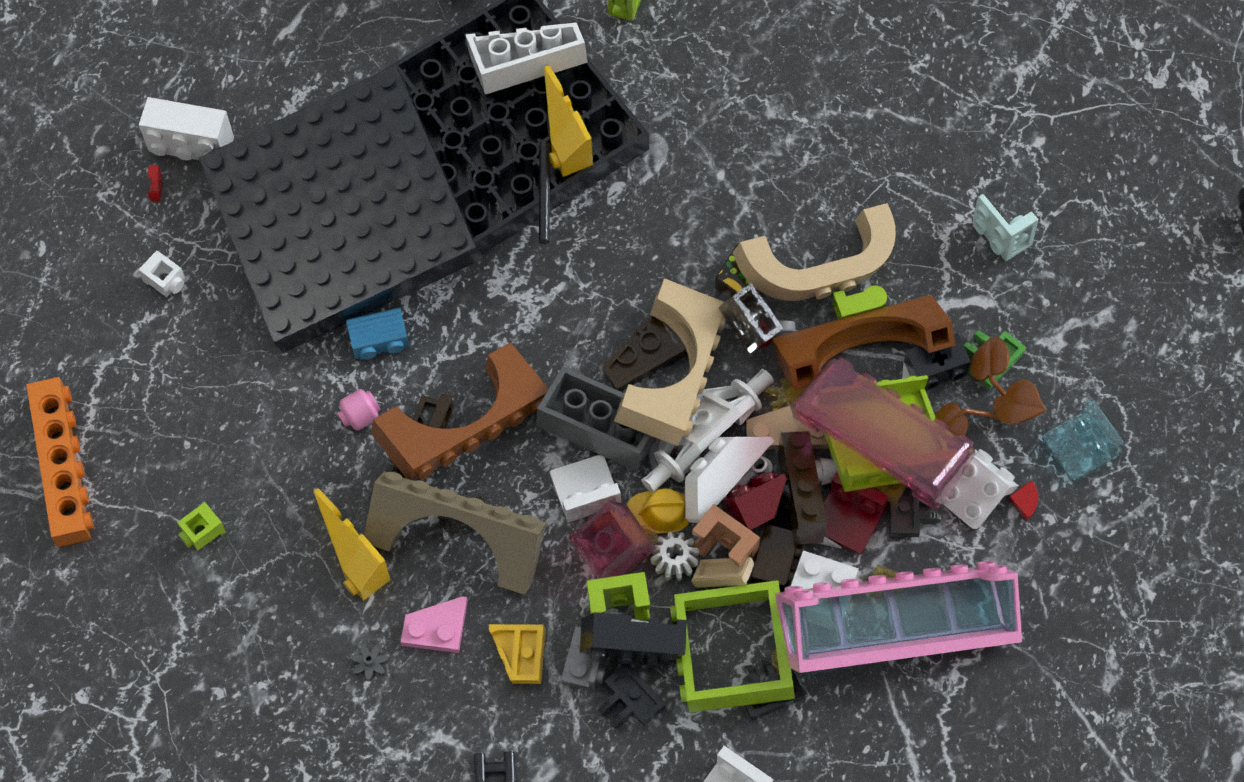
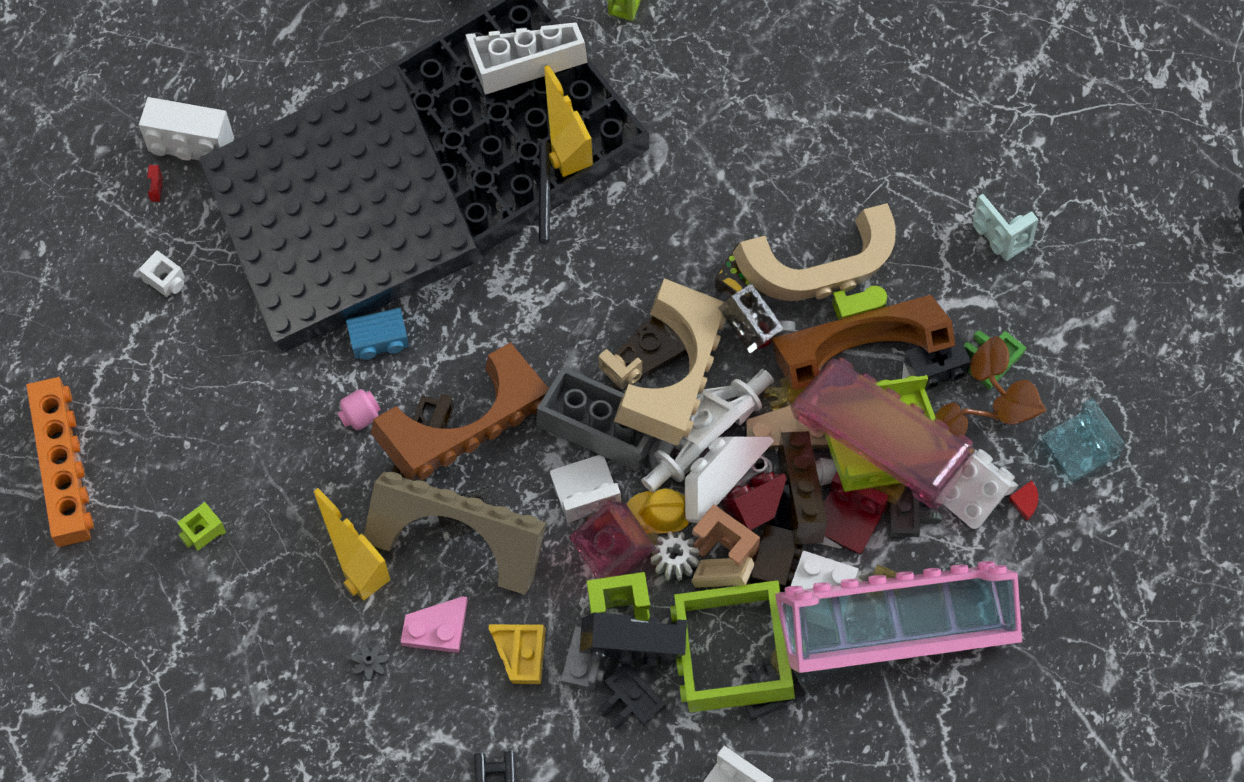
none -> tan bracket [598,349,642,390]

